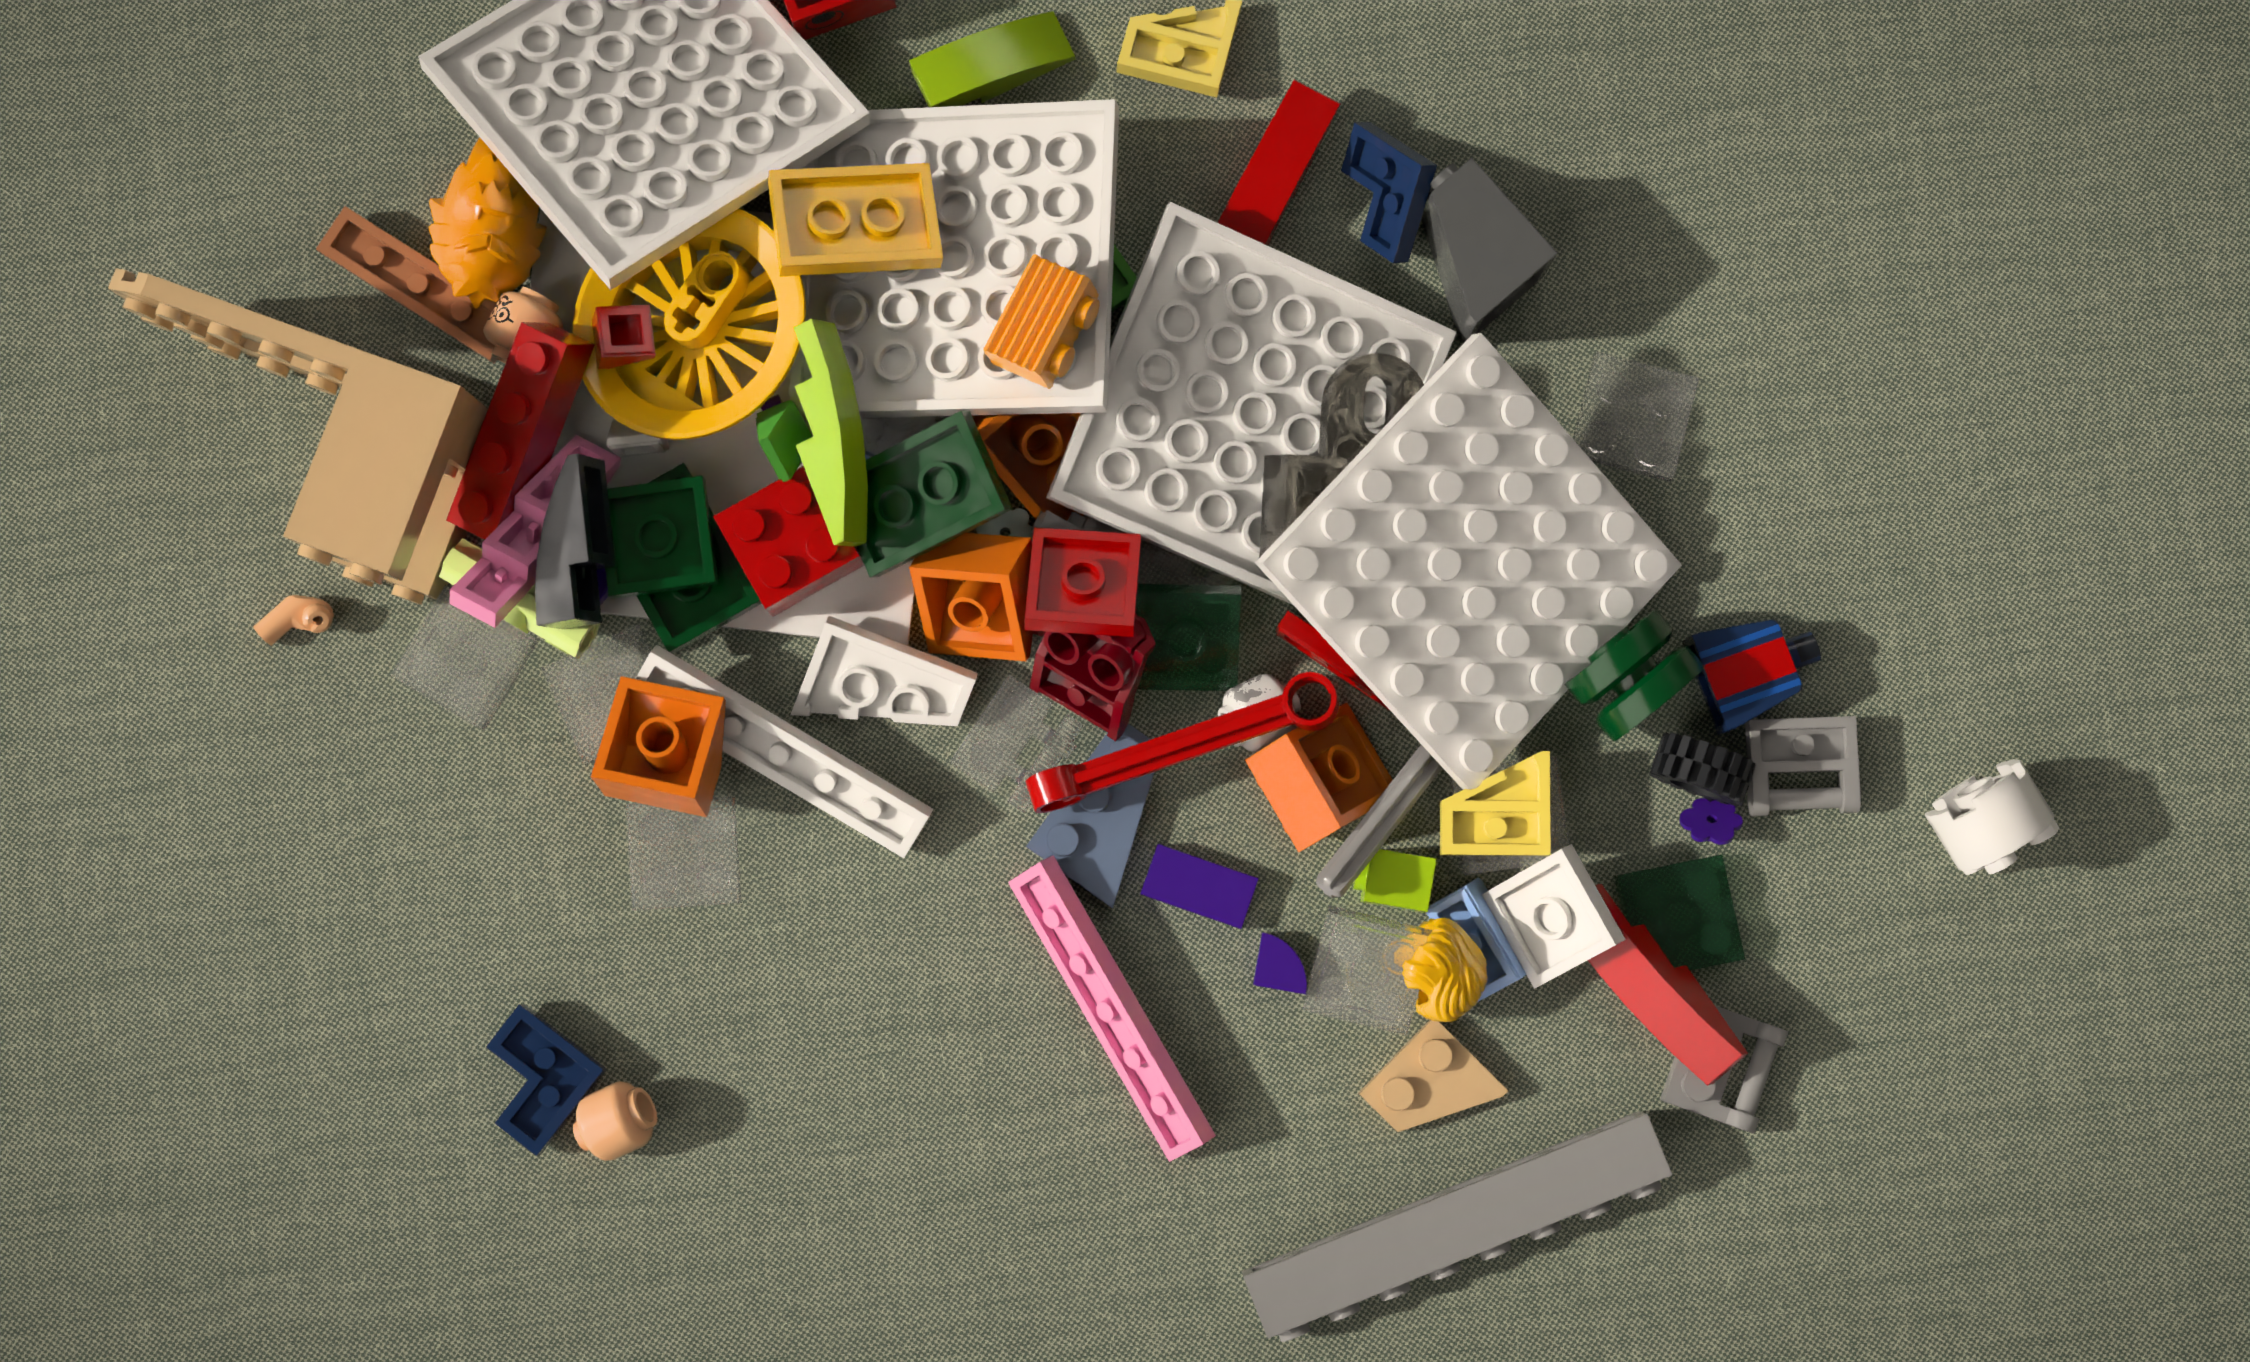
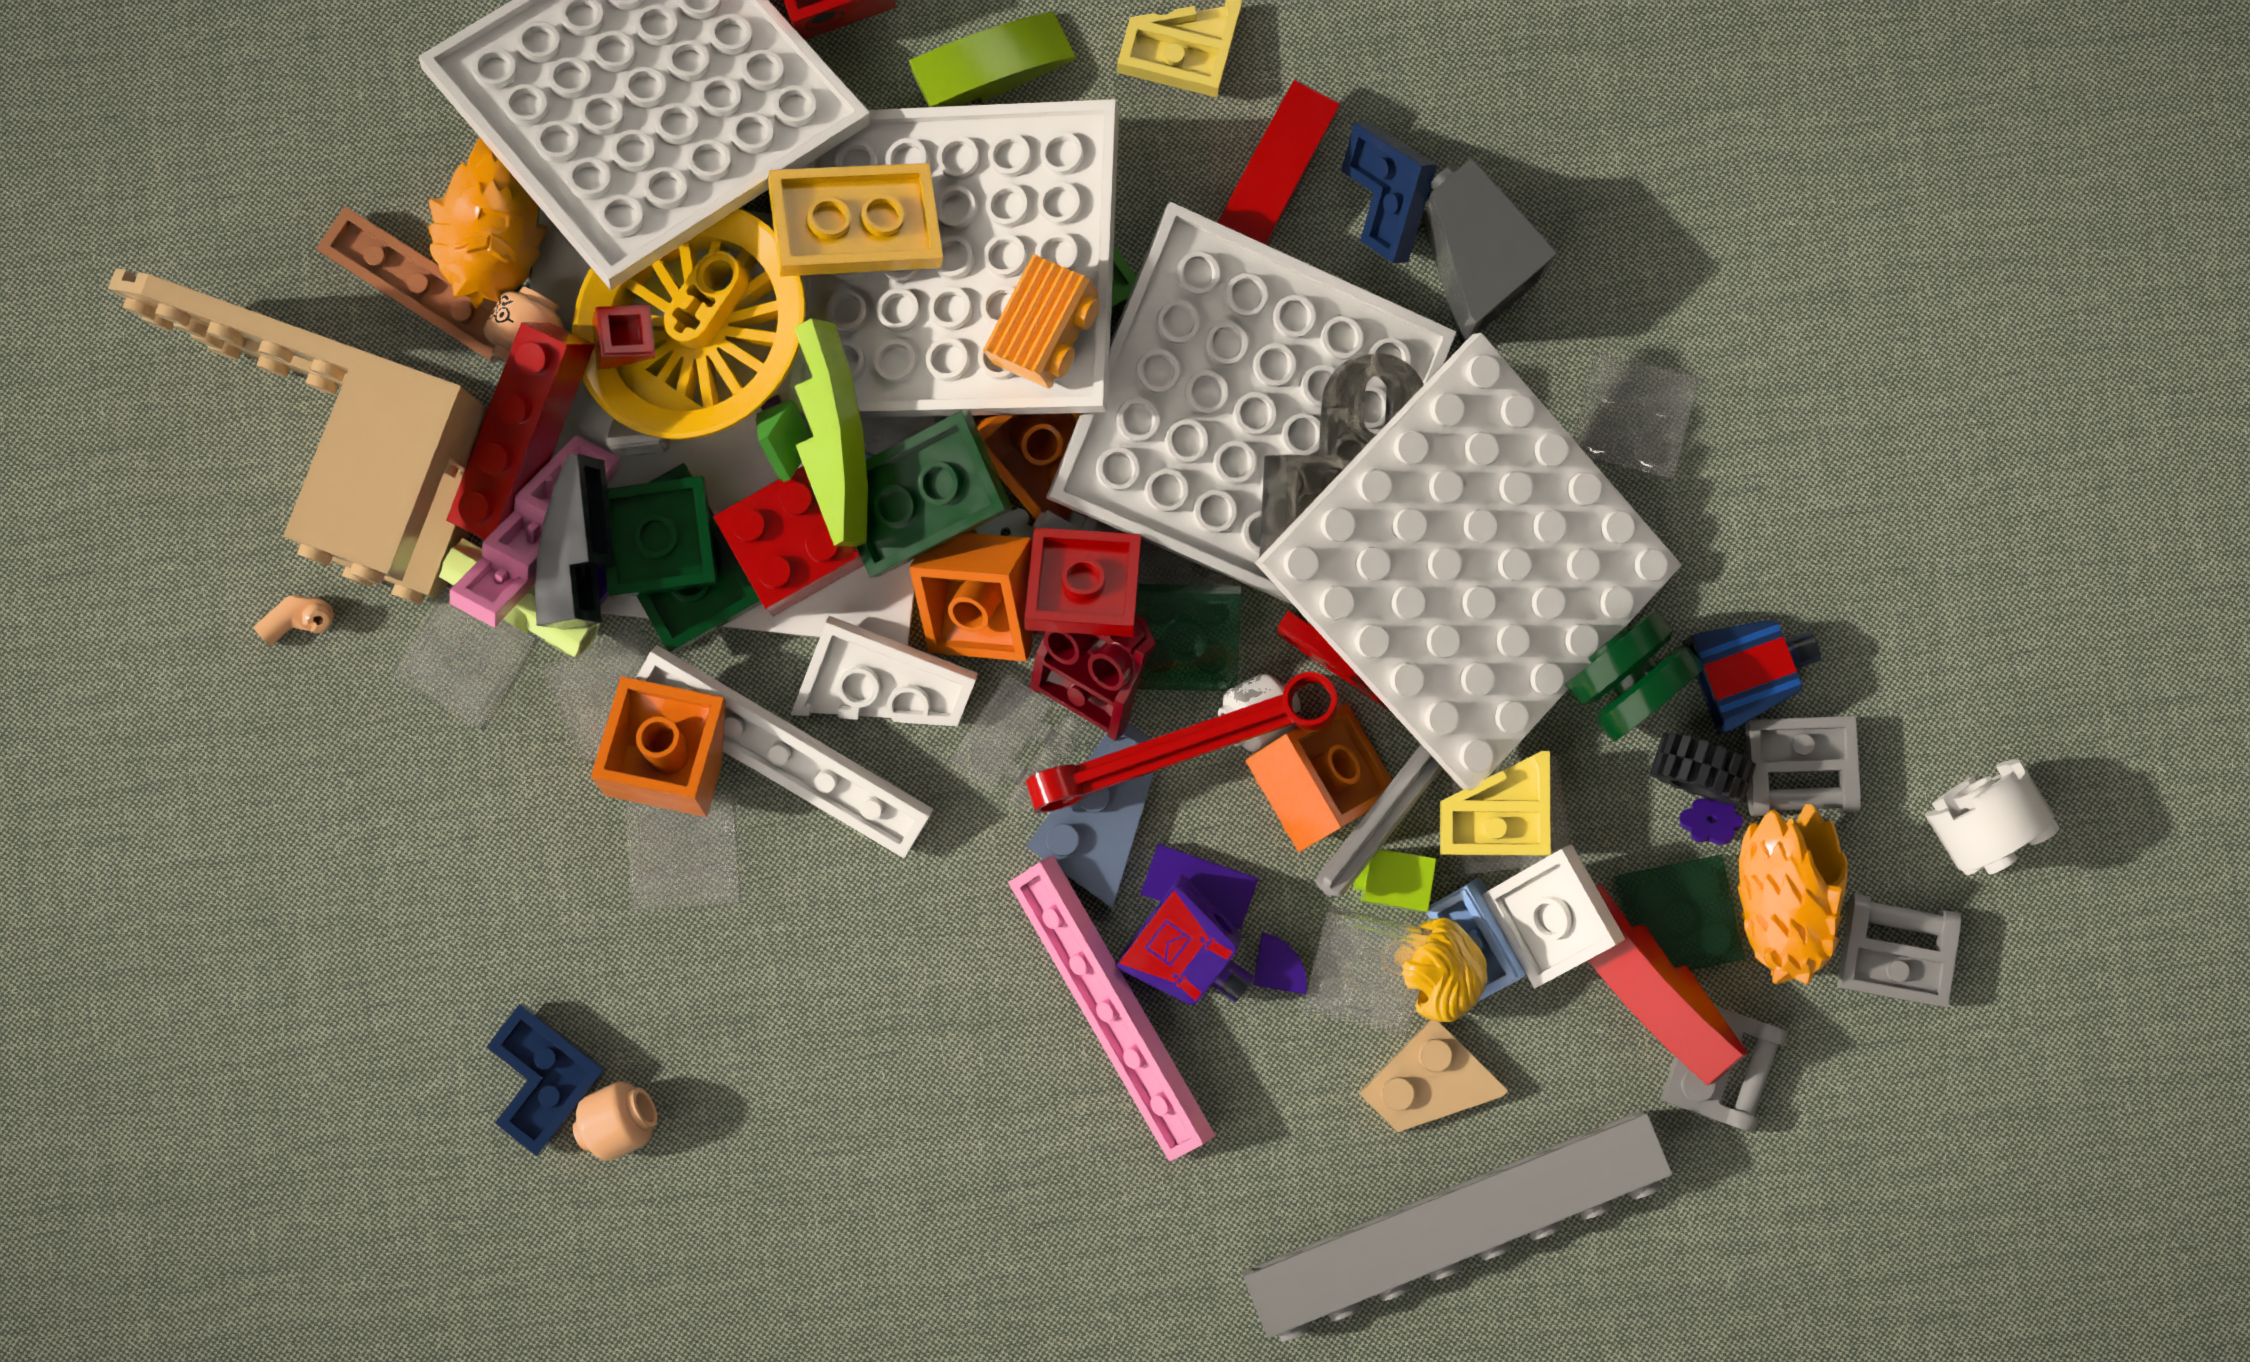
none -> torso [1116,874,1254,1005]
none -> light orange head [1738,804,1848,985]
none -> light grey plate [1837,893,1961,1008]

